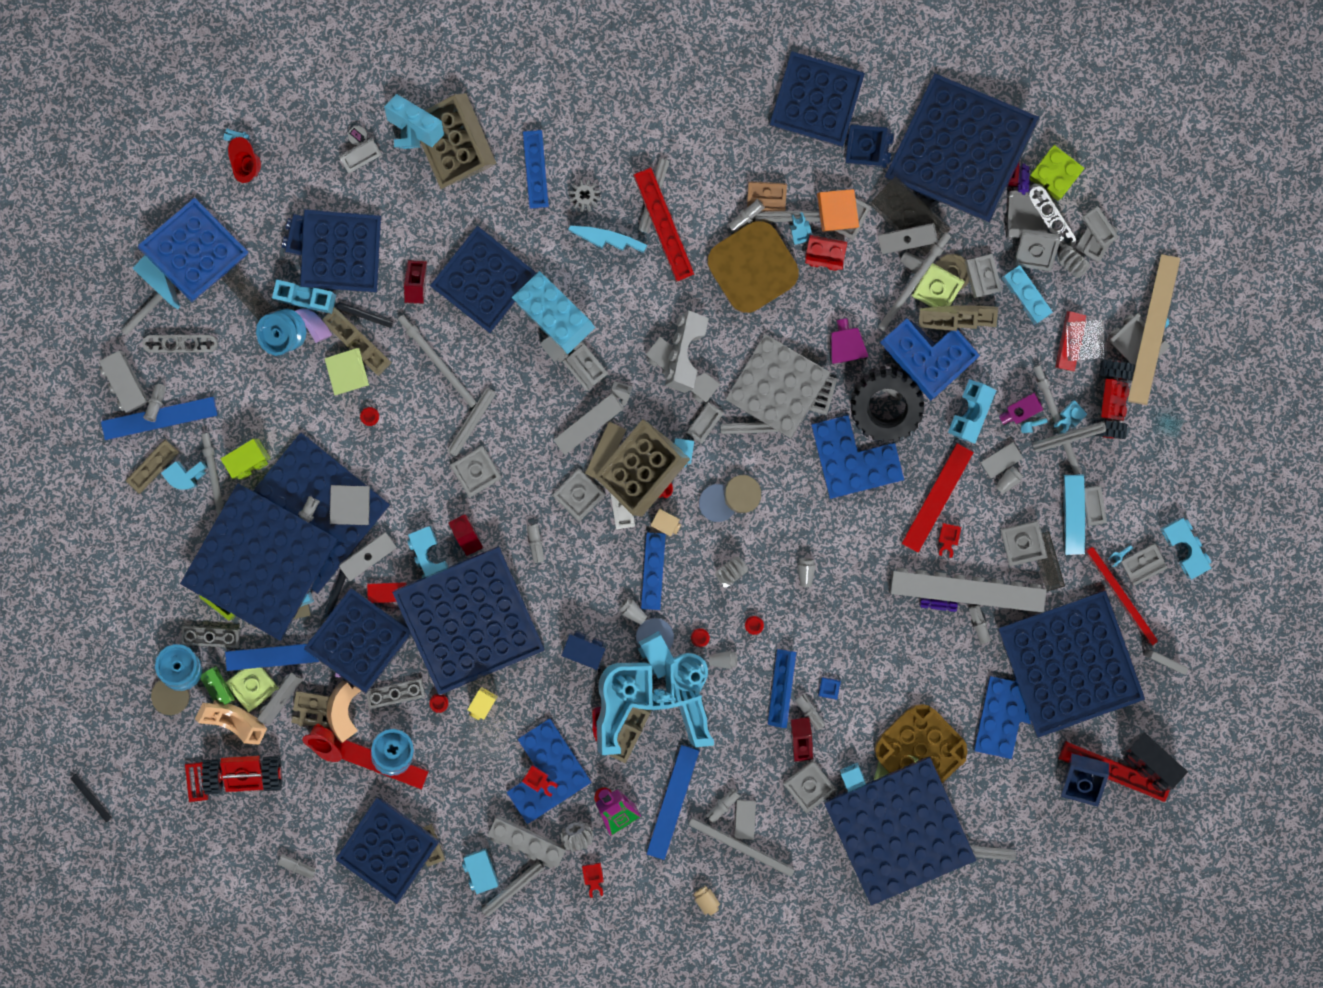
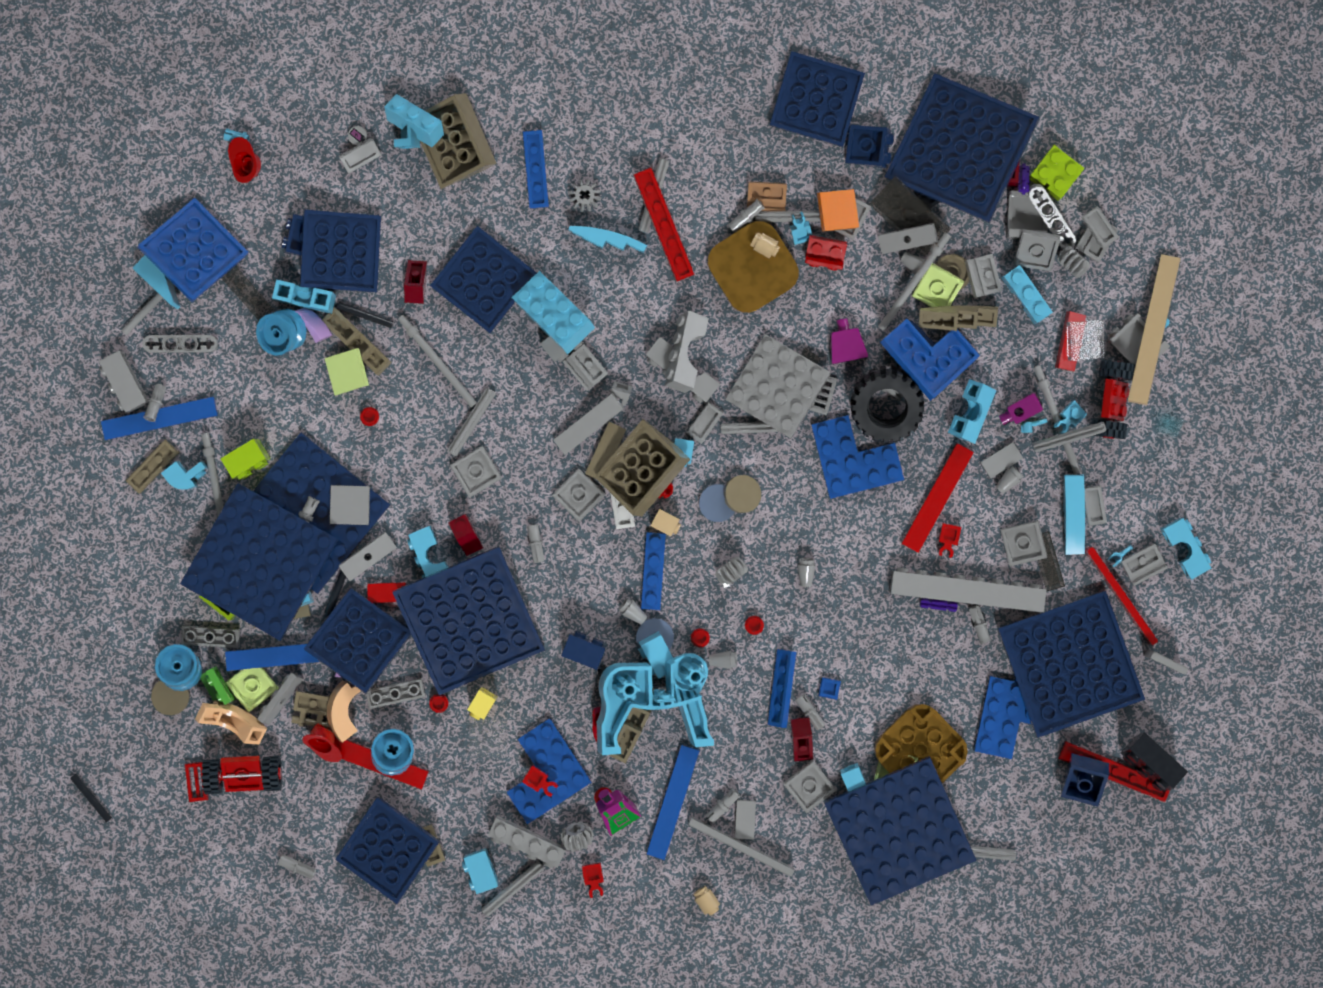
none -> tan brick [750,232,780,259]

